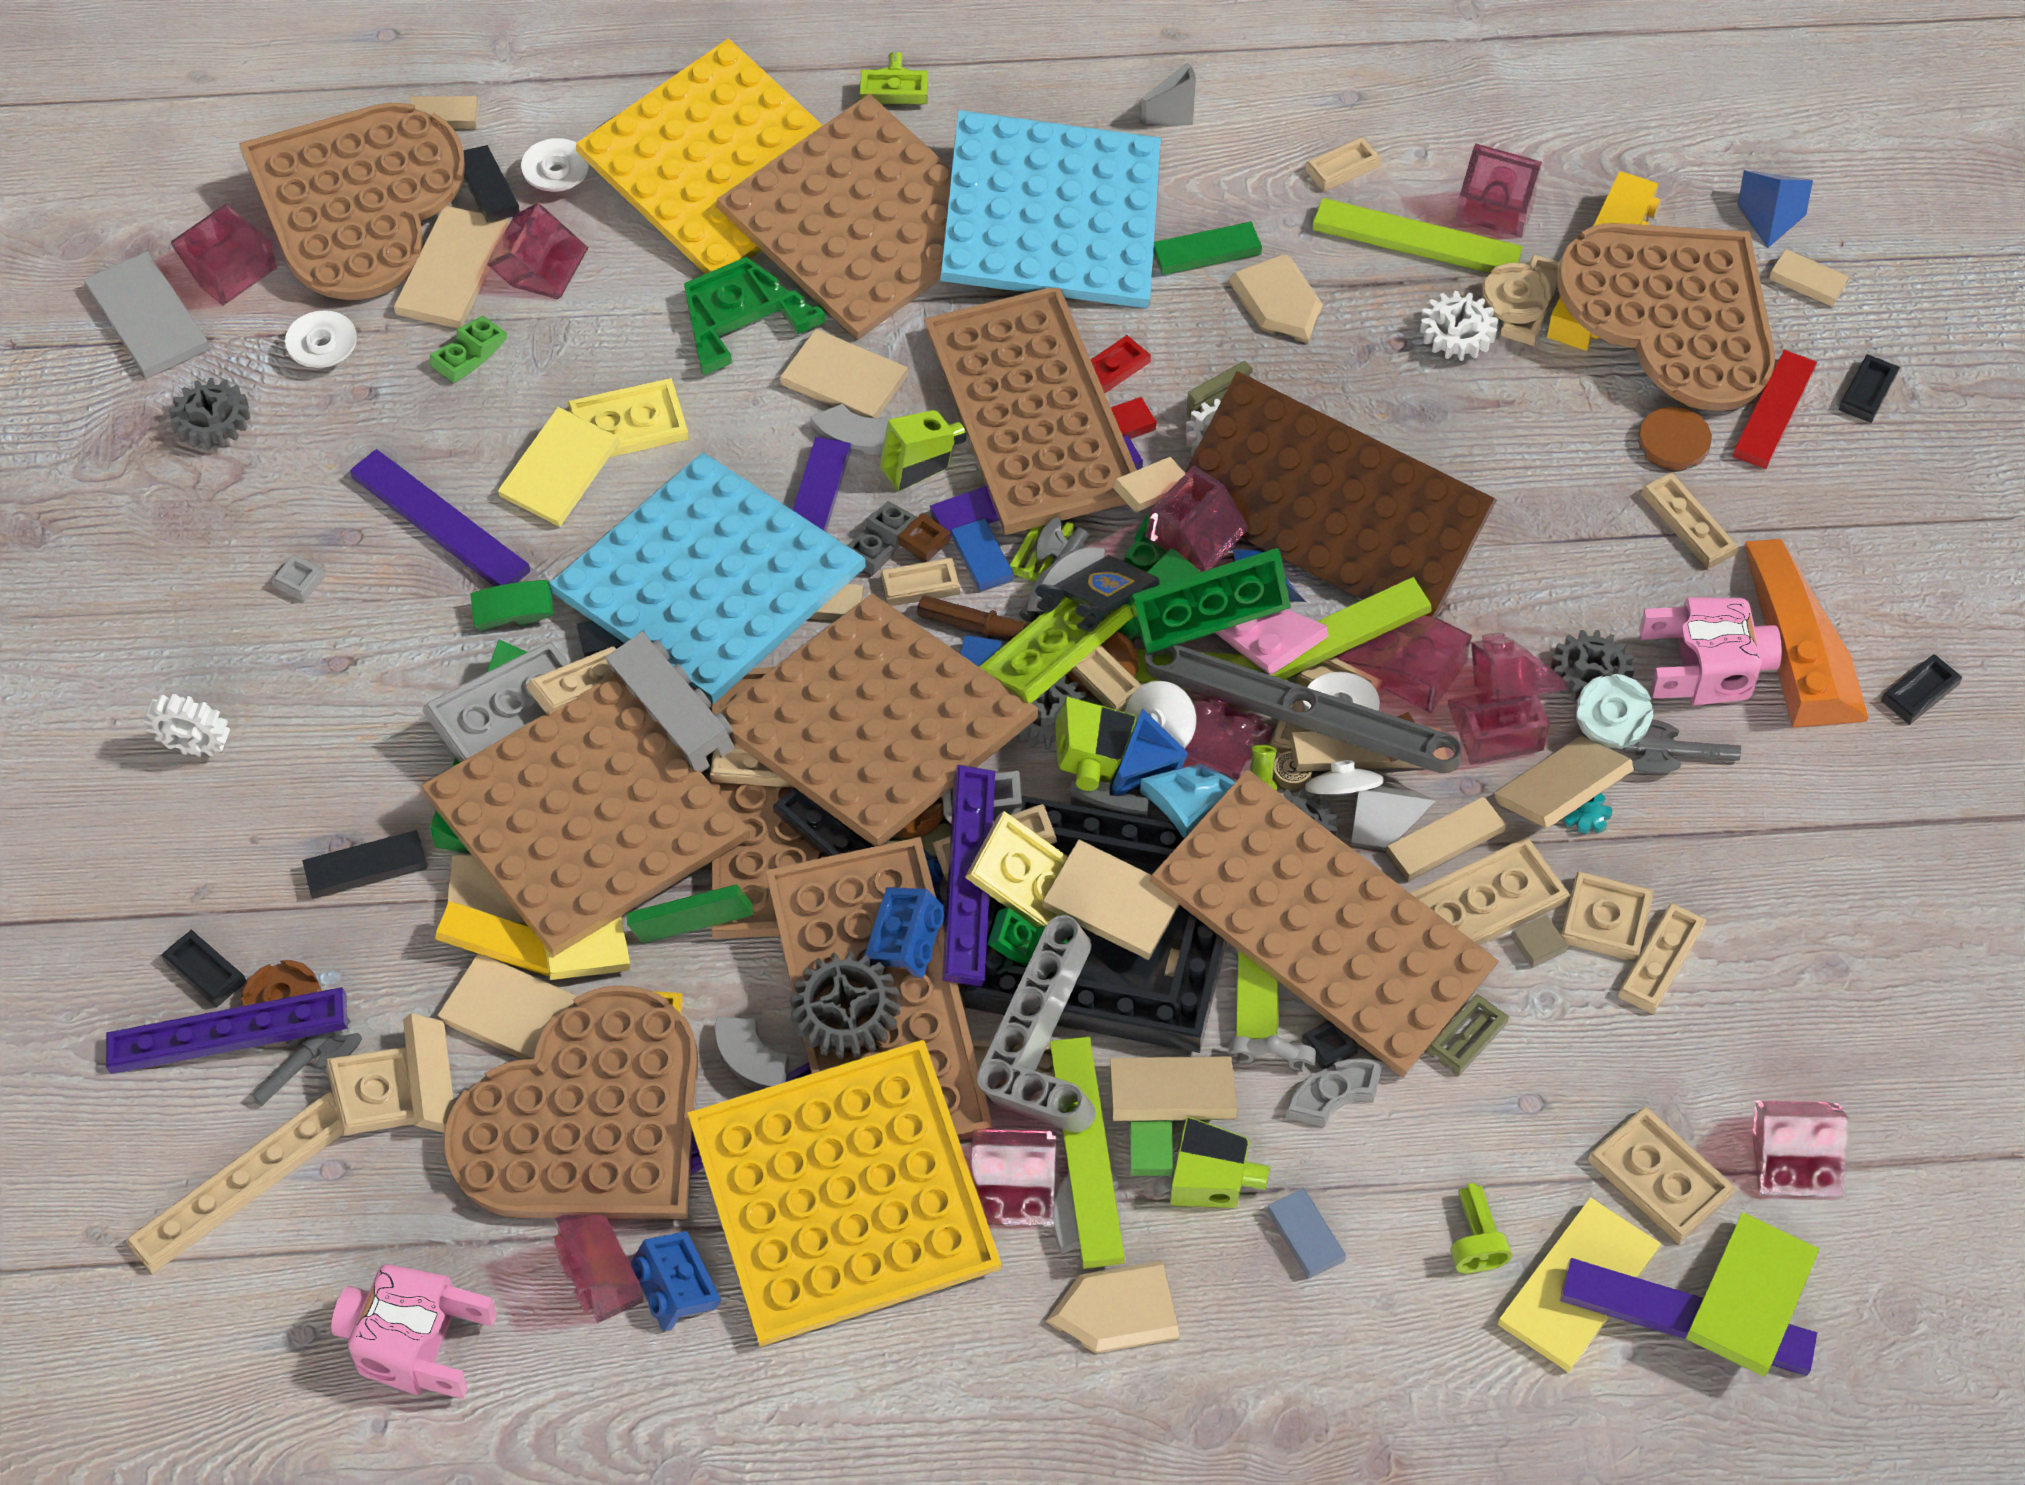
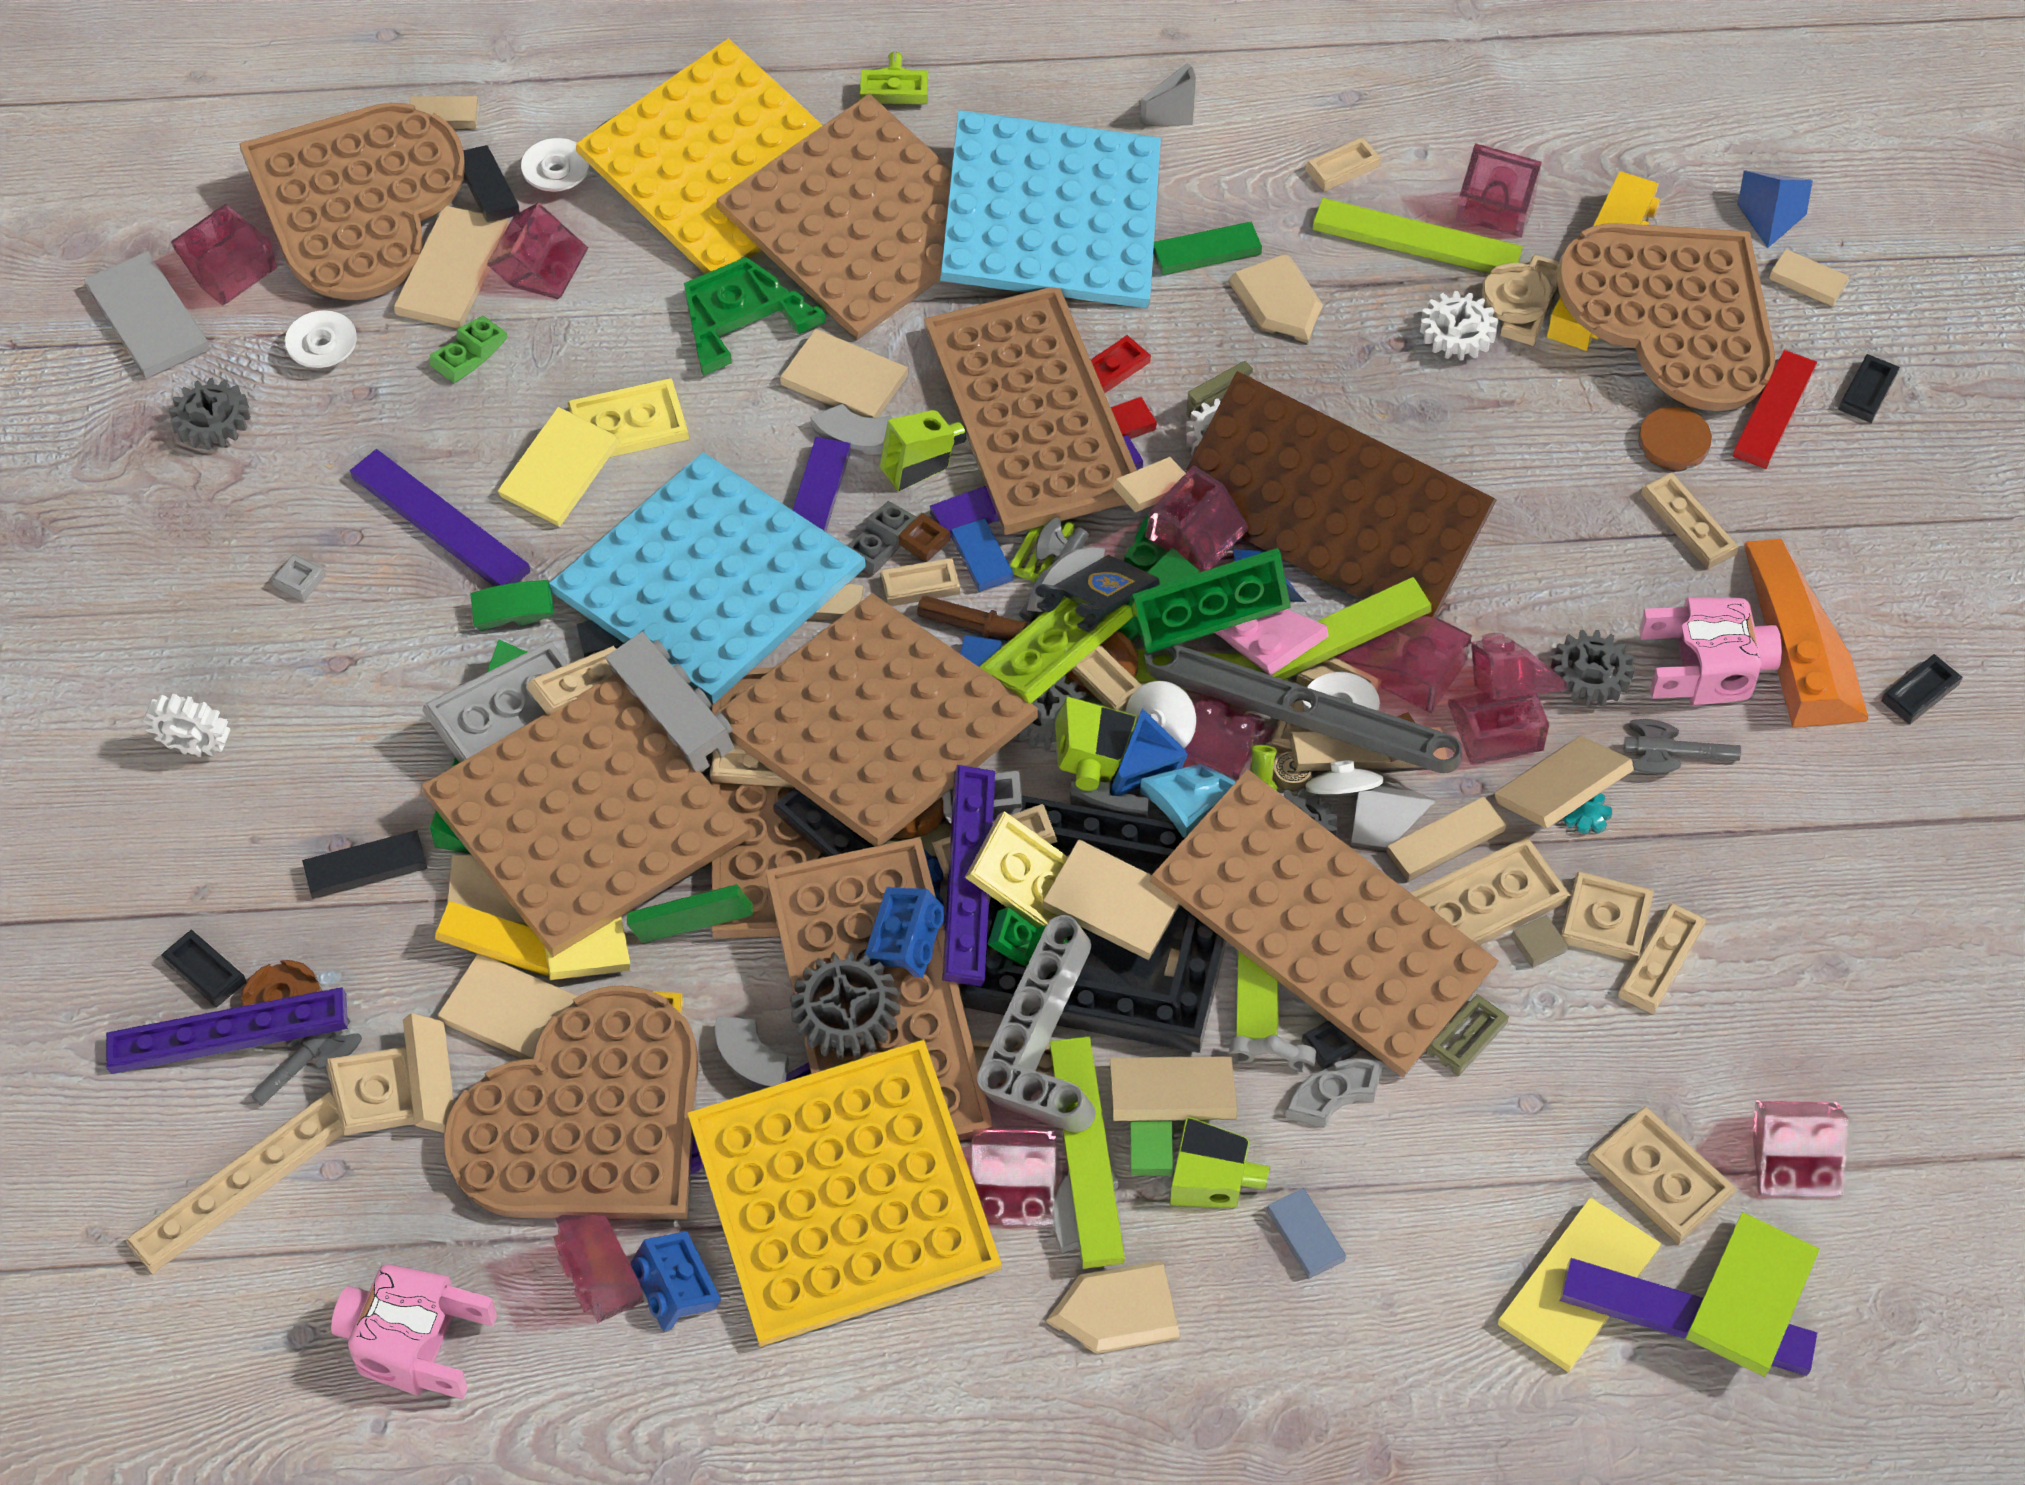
lime piece [1450,1183,1512,1274] -> none
light aqua tile [1576,674,1653,749] -> none

